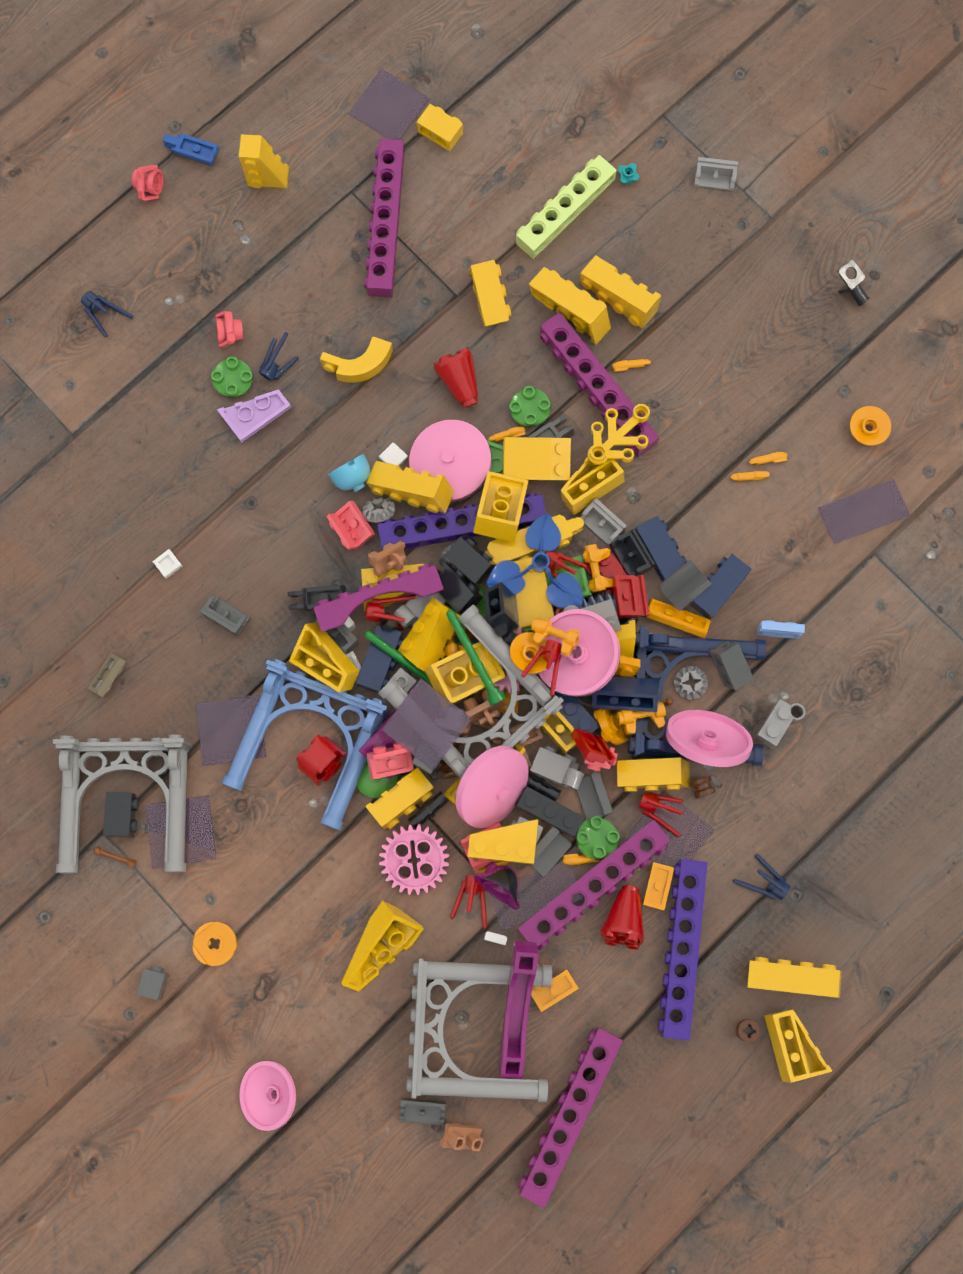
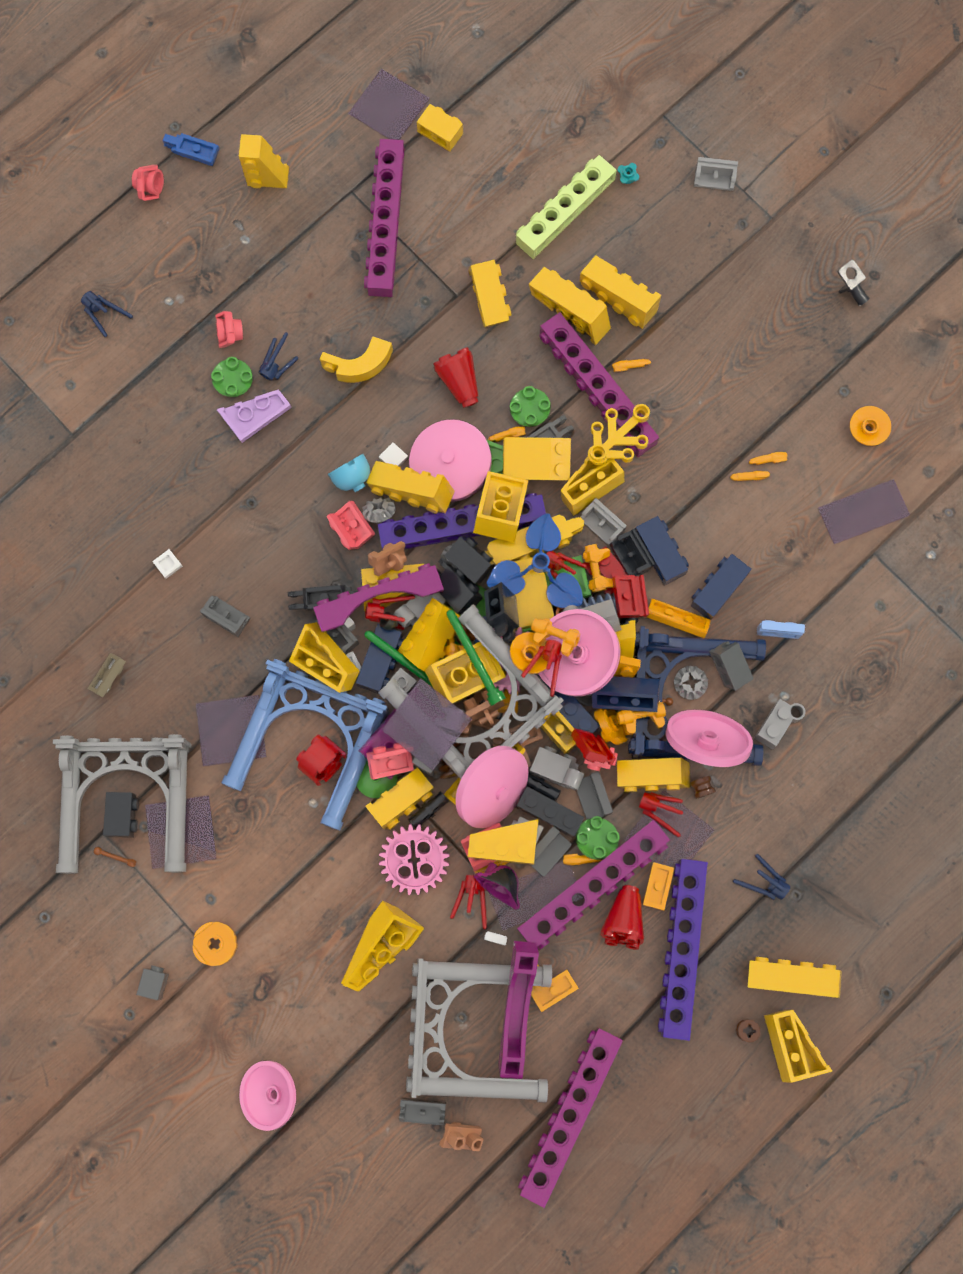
dark grey panel [659,560,712,612] -> none

